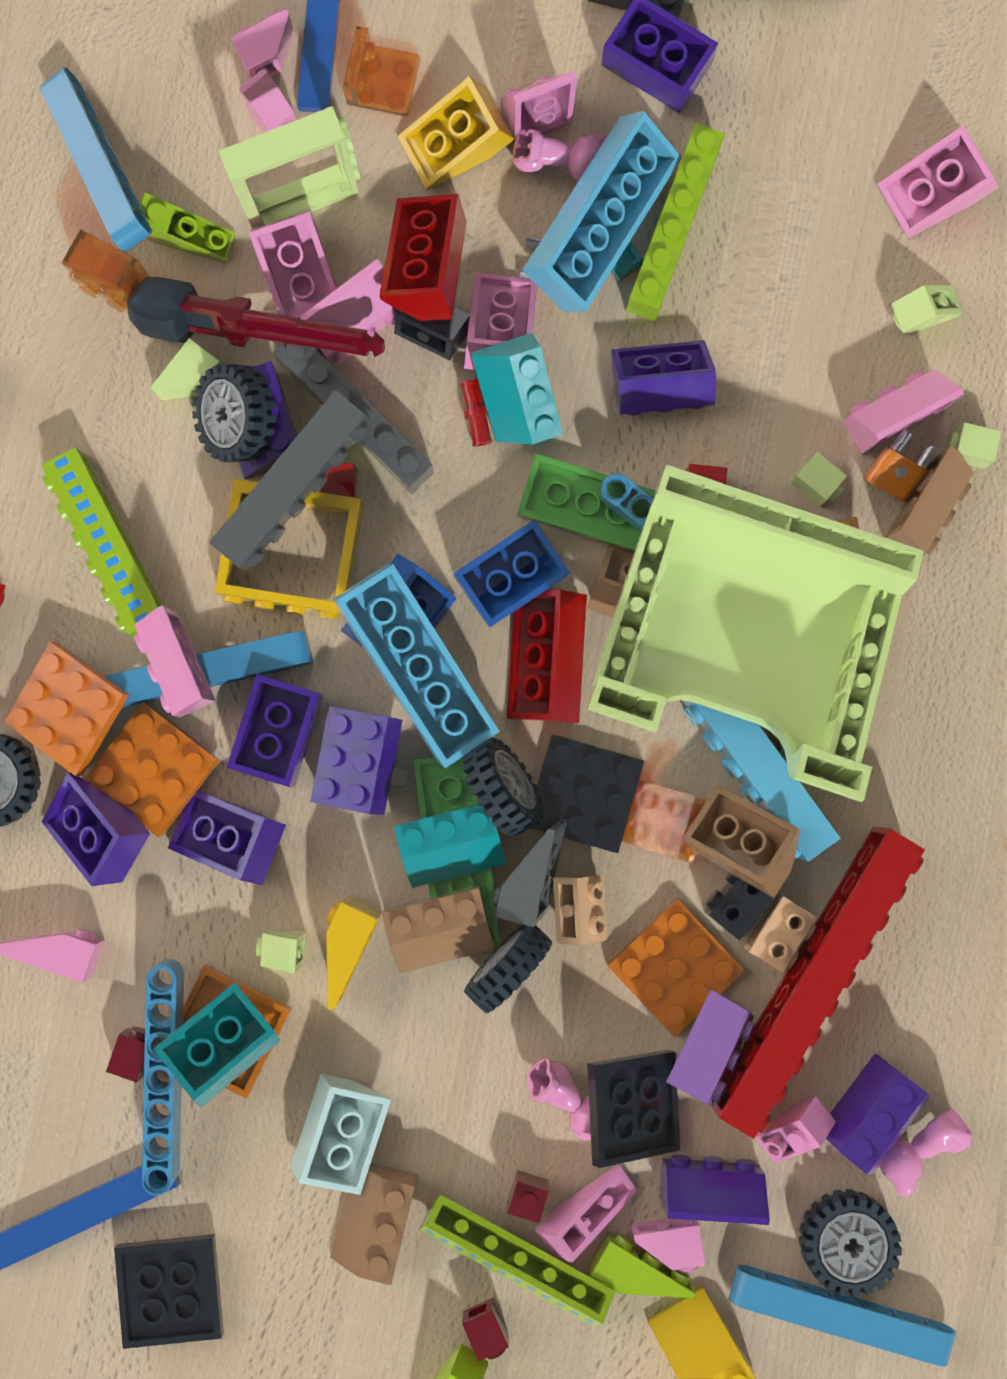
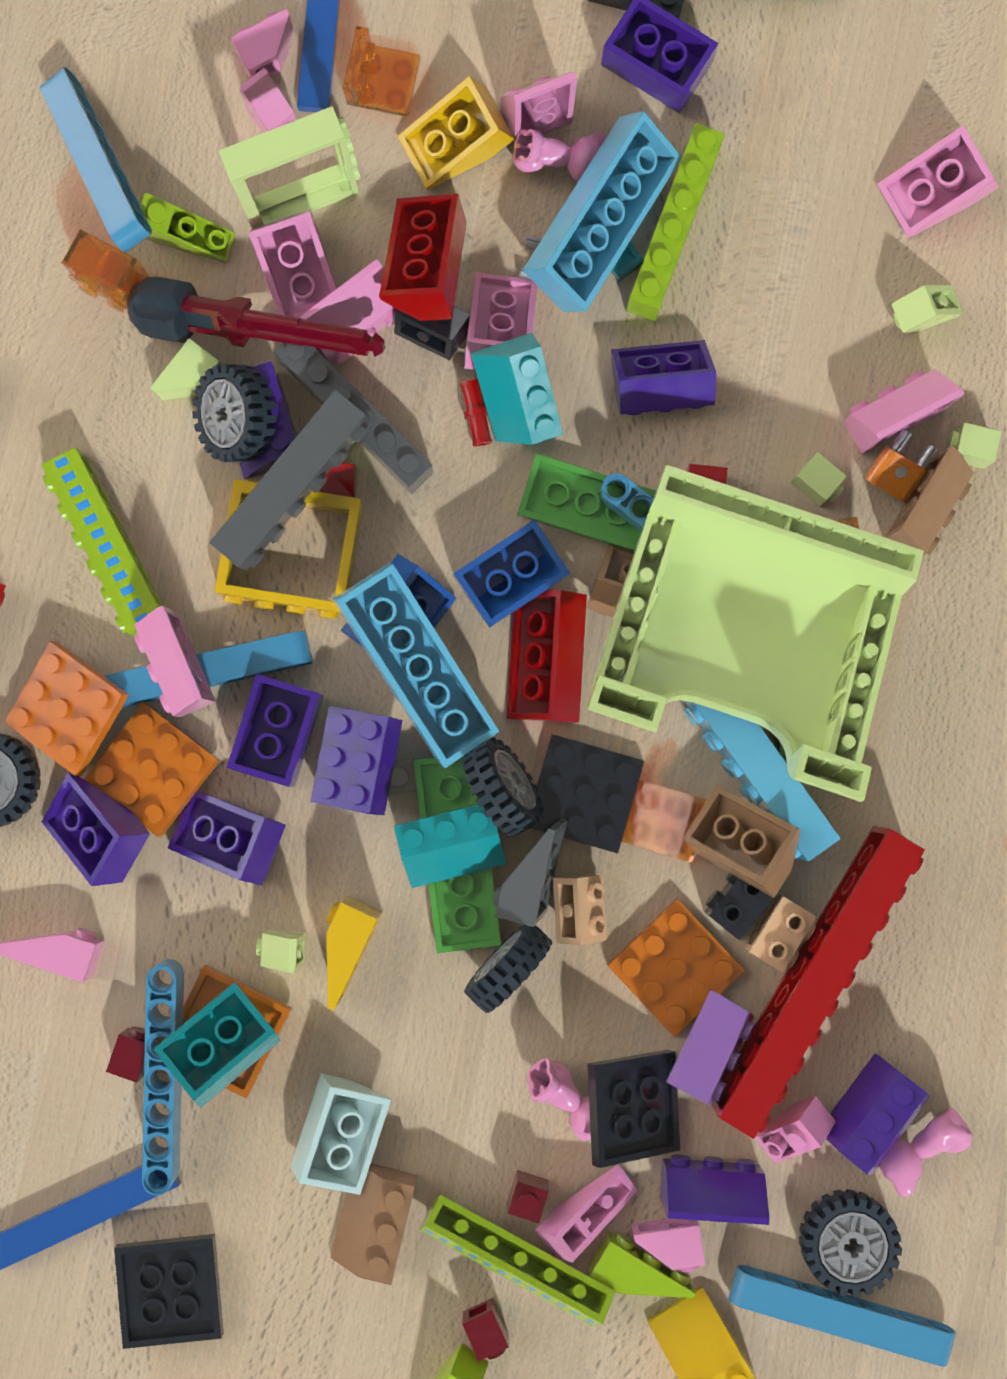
medium nougat slope [382,885,495,973] -> none

